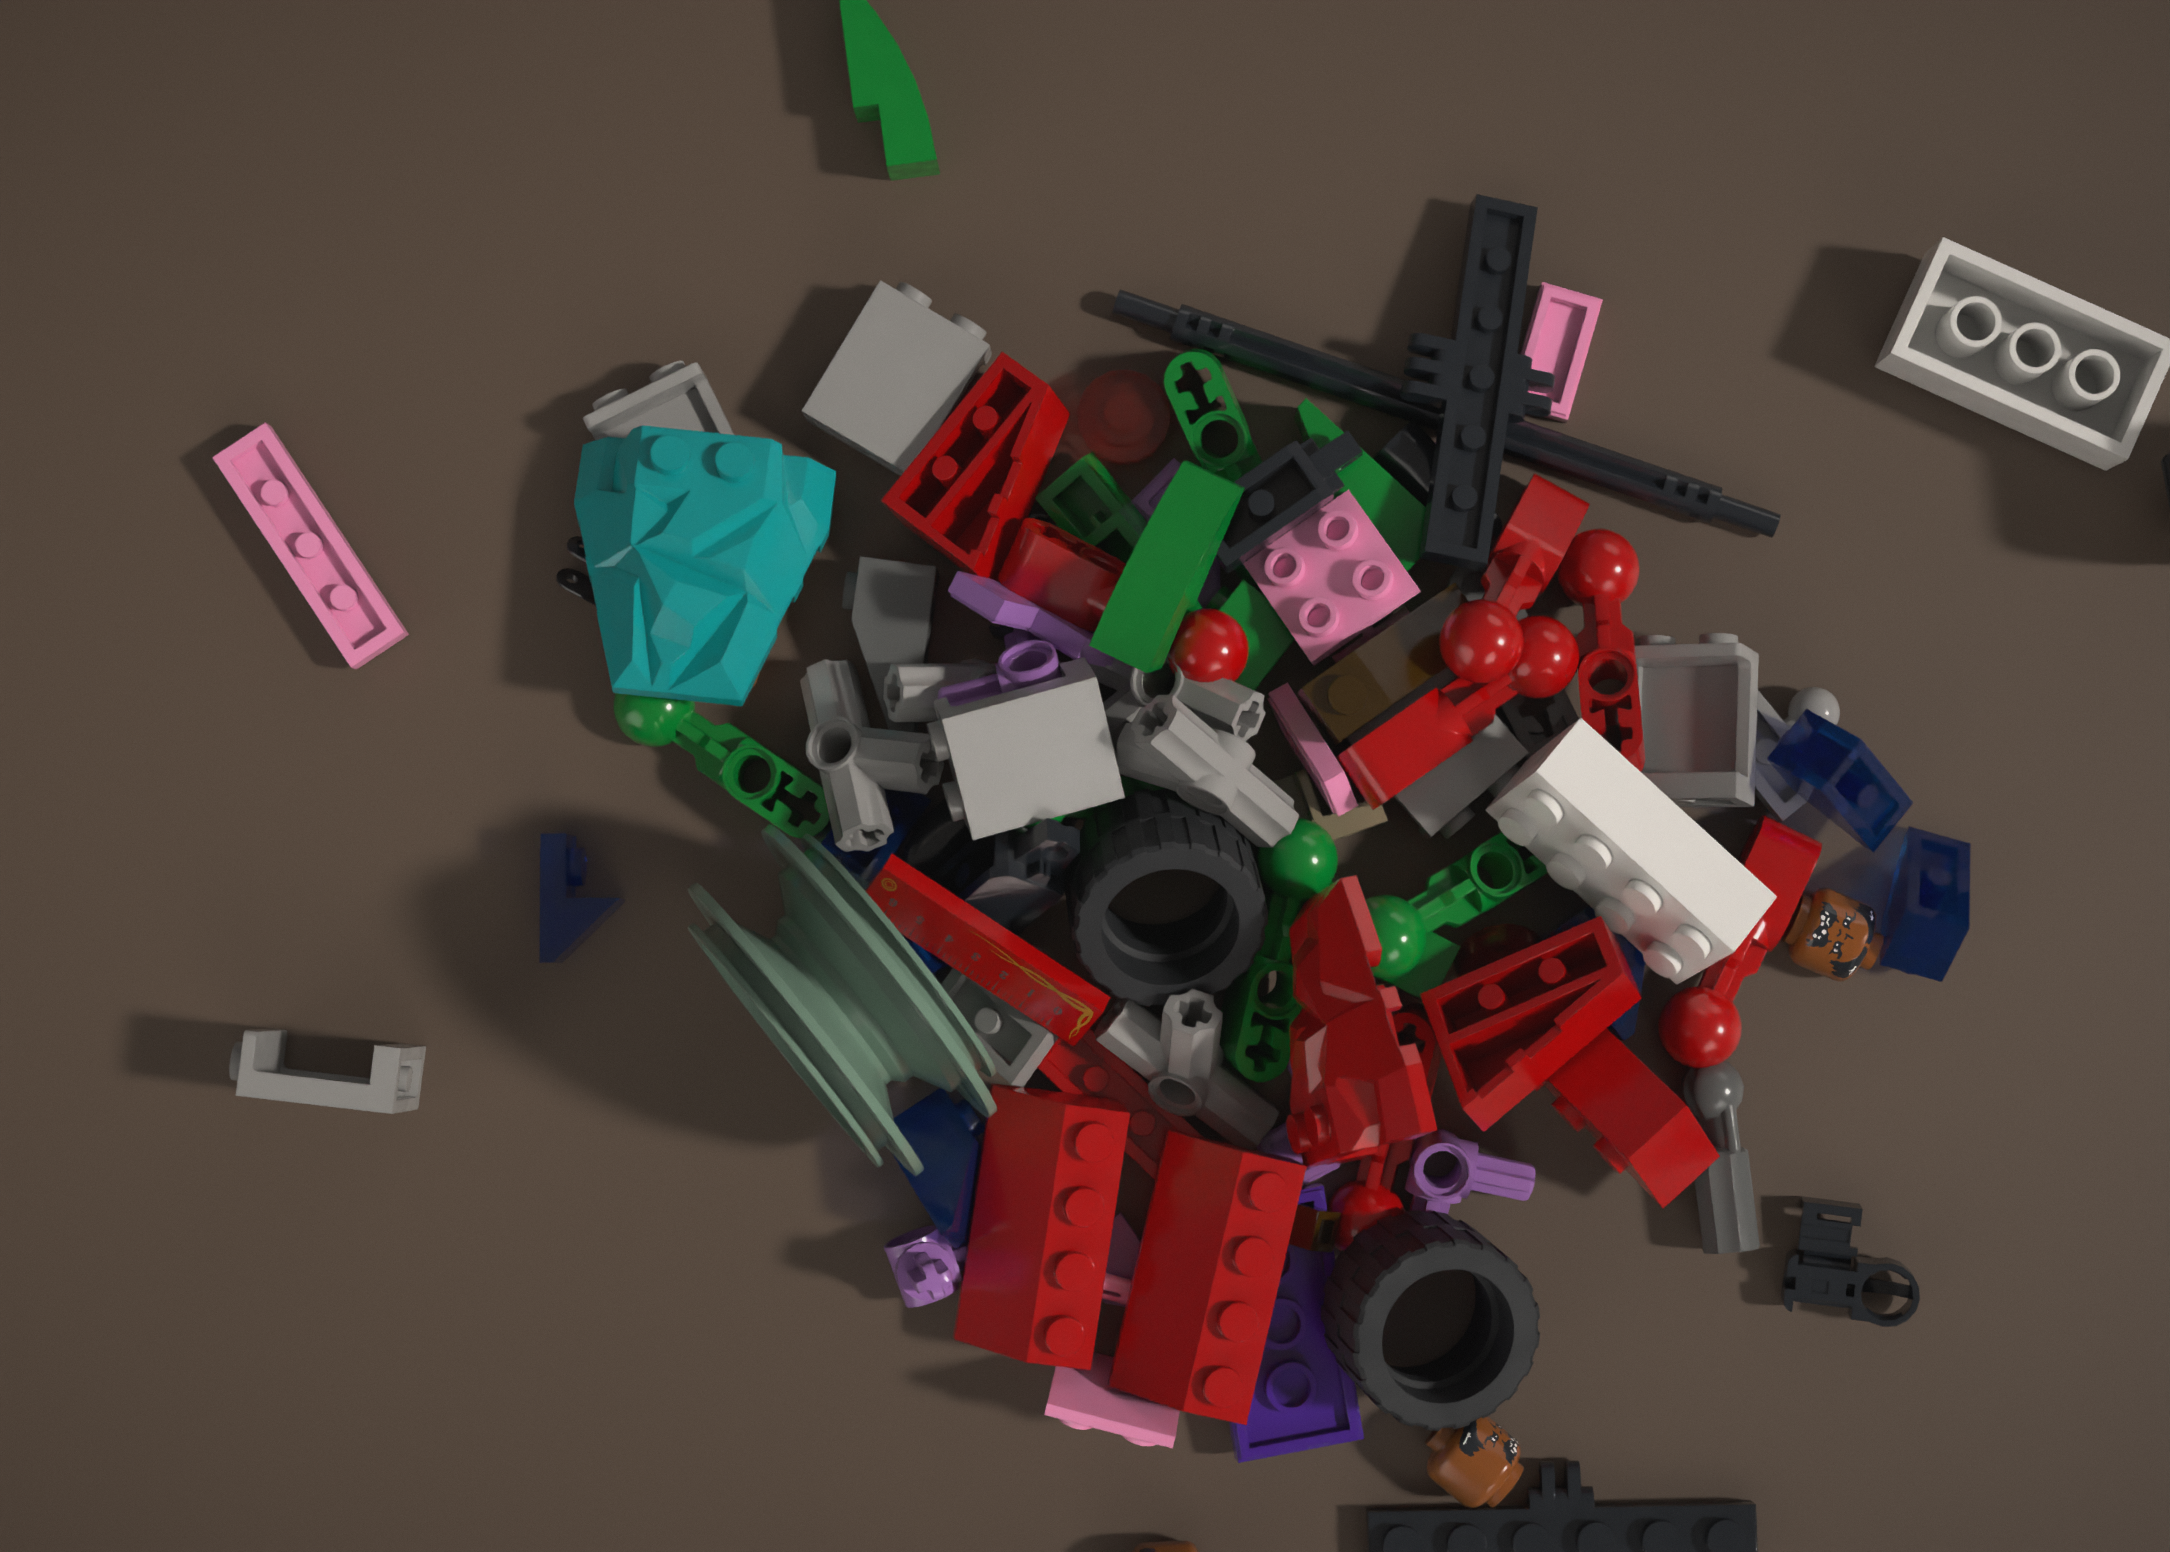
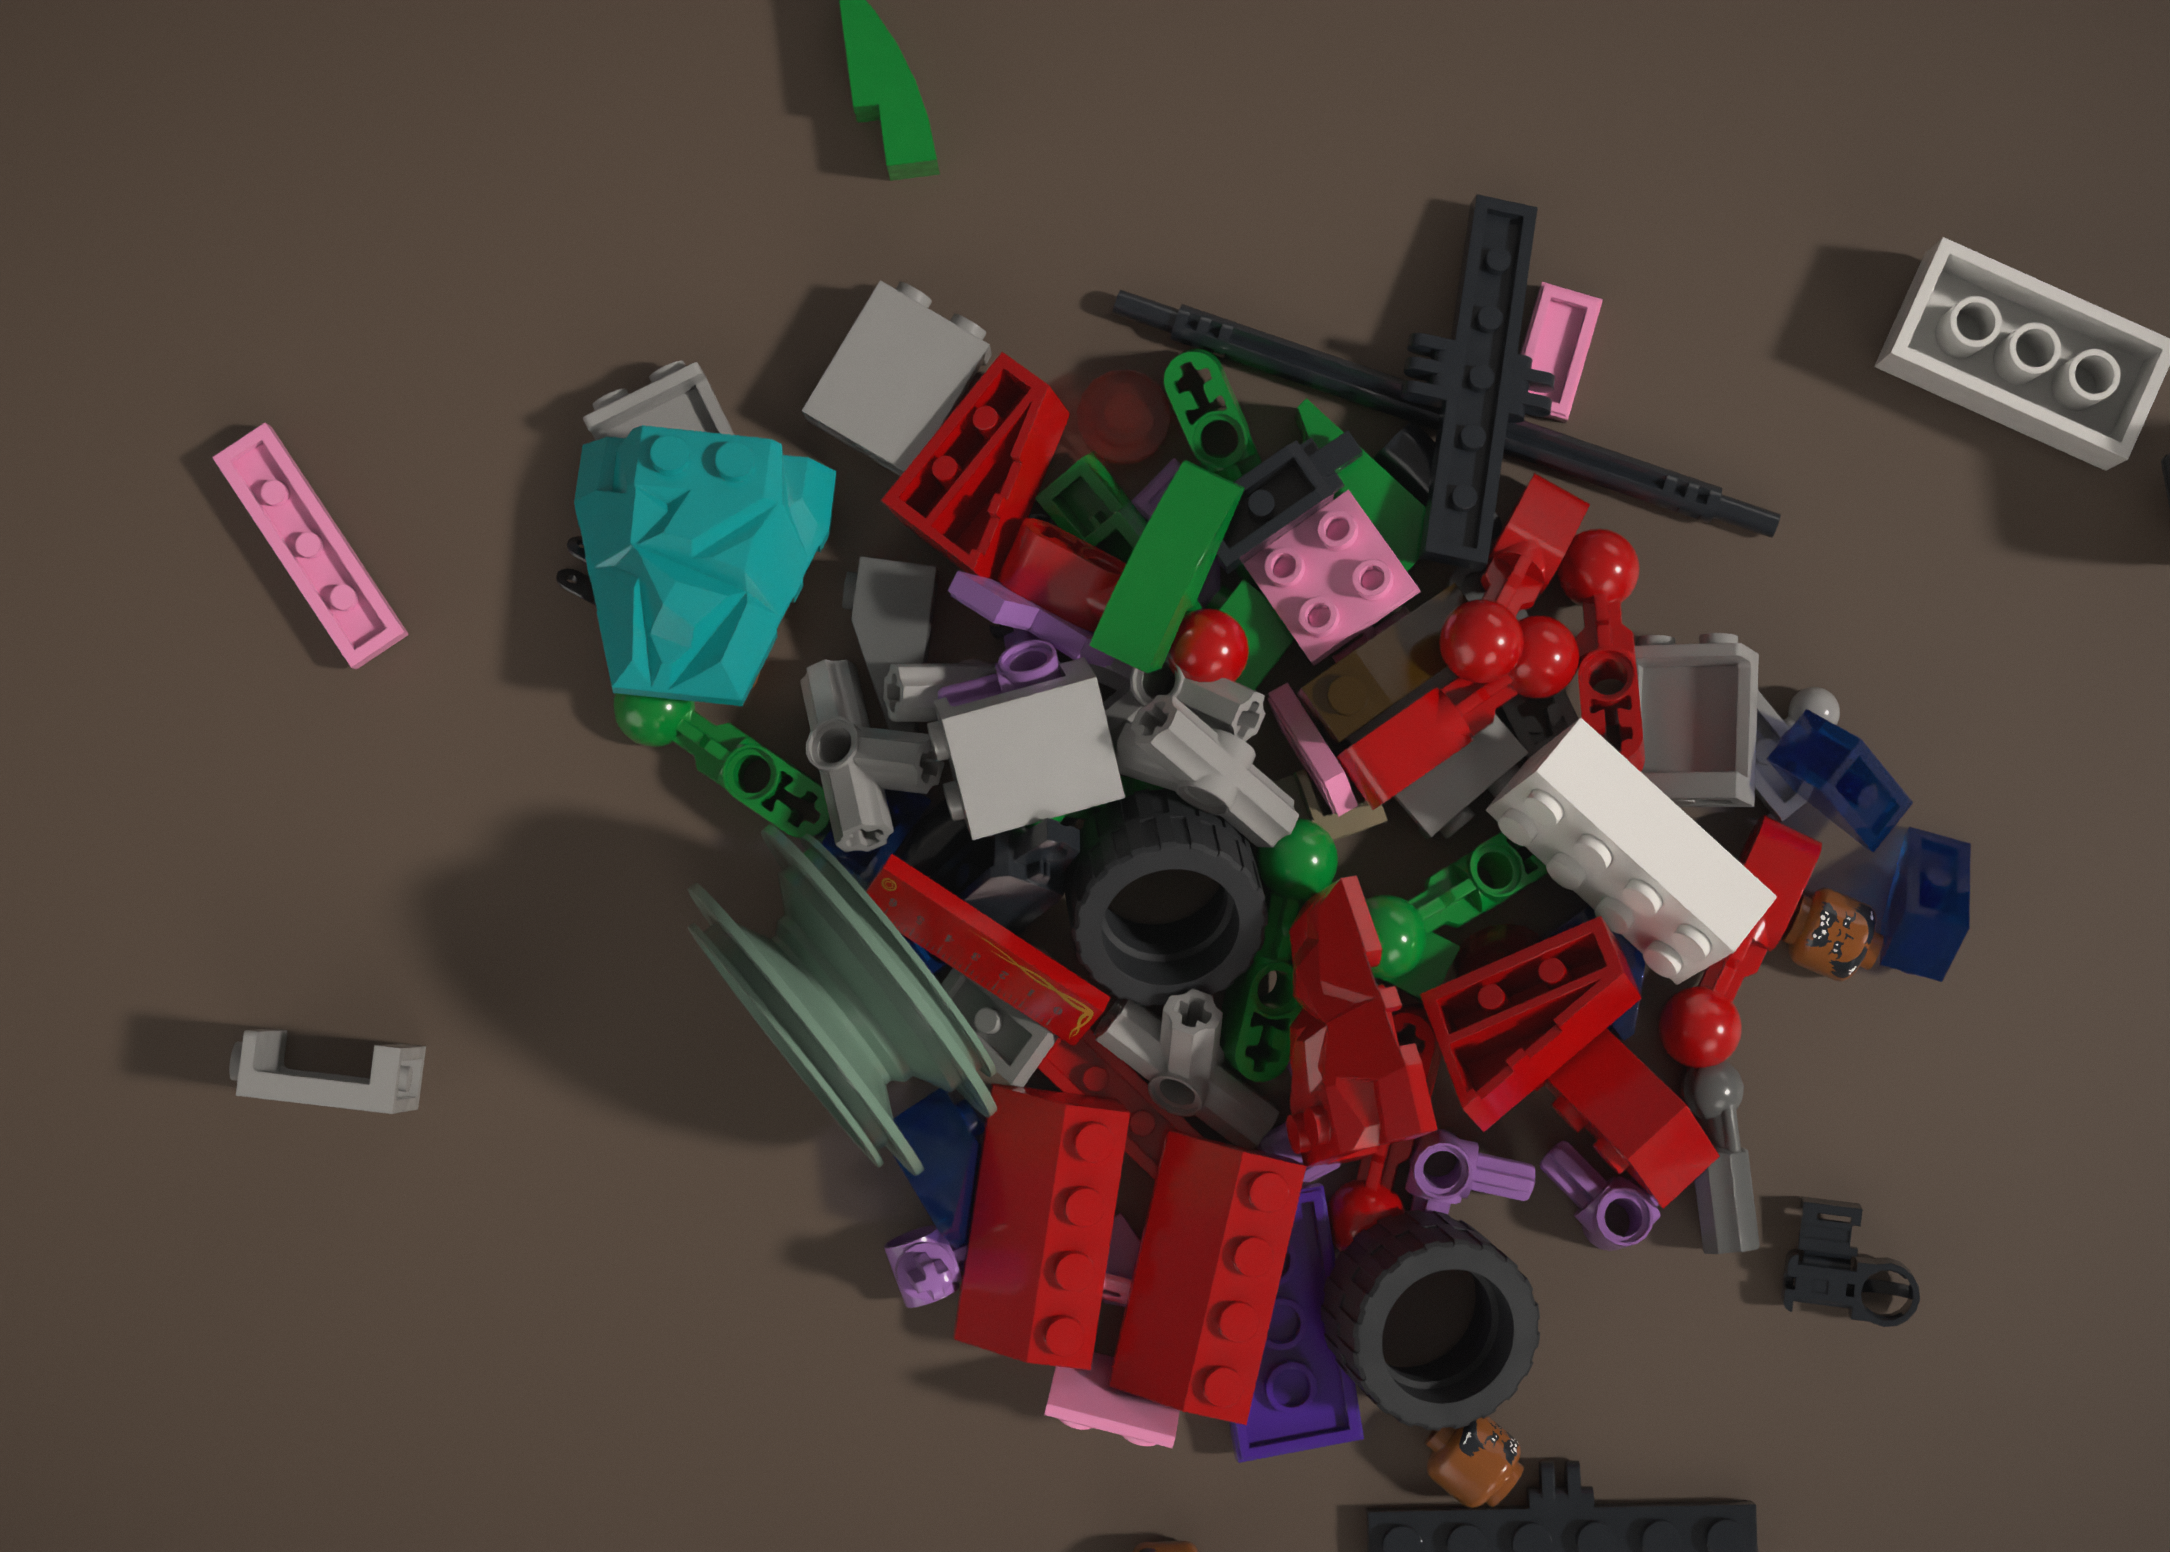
clear blue slope [539,833,625,963] -> none
dark brown piece [1289,1203,1341,1252] -> none
none -> medium lavender axle [1539,1141,1661,1251]

